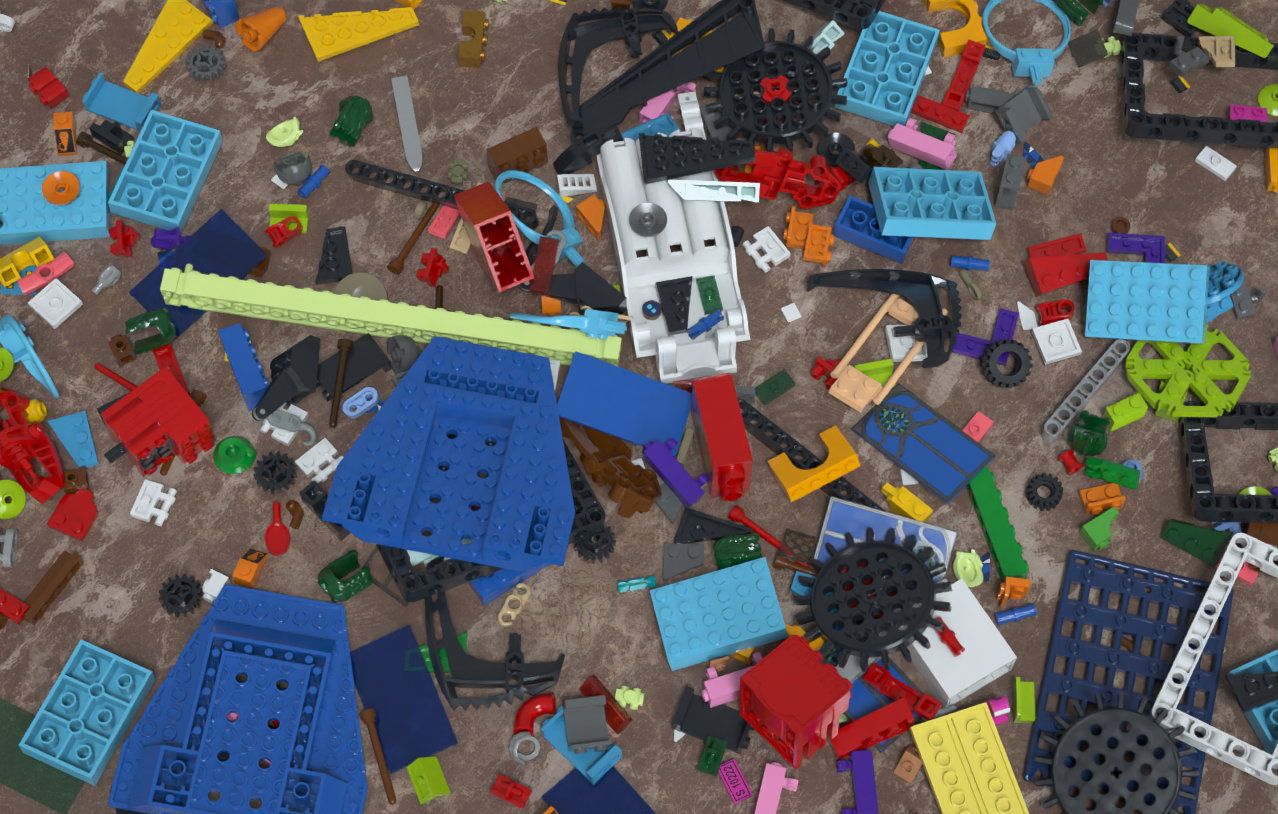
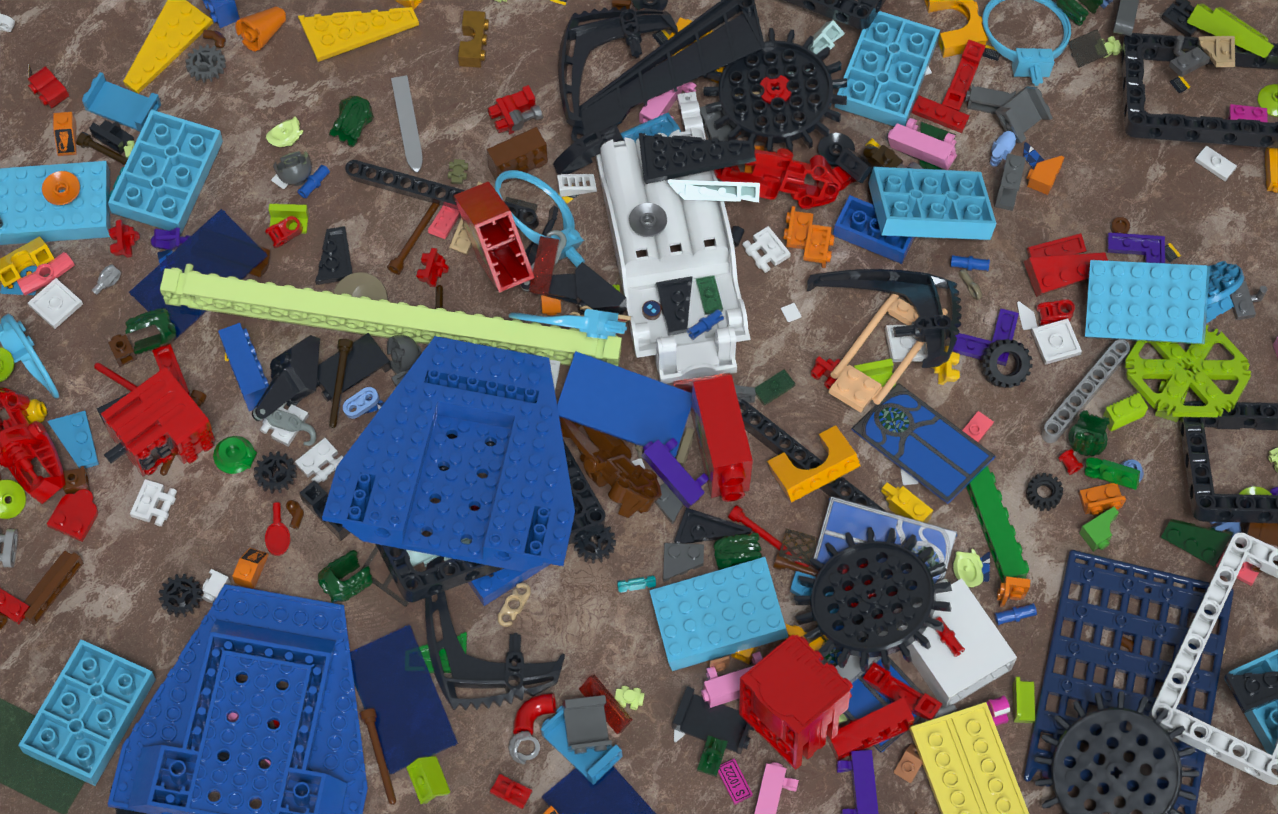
dark tan tile [414,200,427,220] -> none
orange slope [576,194,606,241] -> none
none -> red hips [488,85,543,135]
none -> yellow hips [932,345,960,385]

